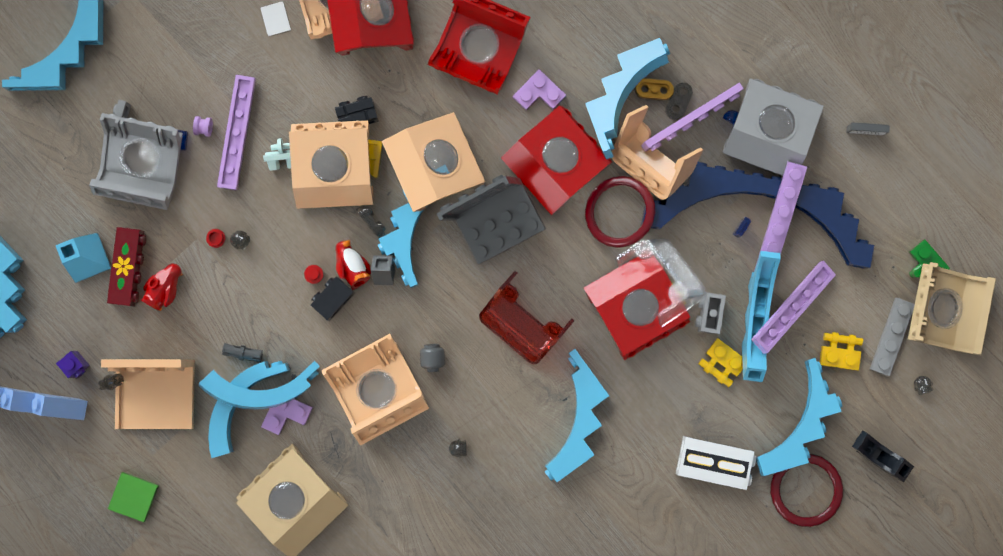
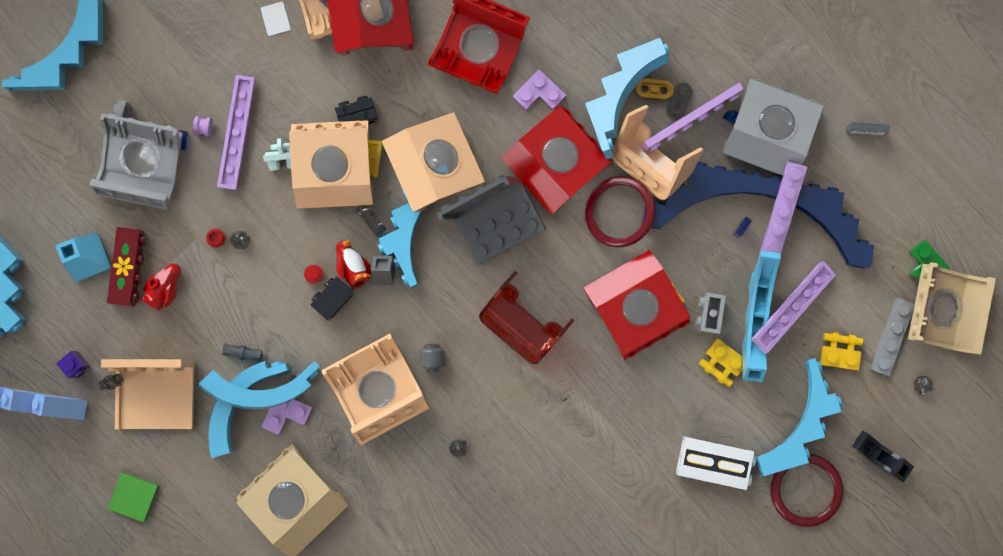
medium azure arch [544,349,609,482] -> none
clear windscreen [615,238,706,327] -> none

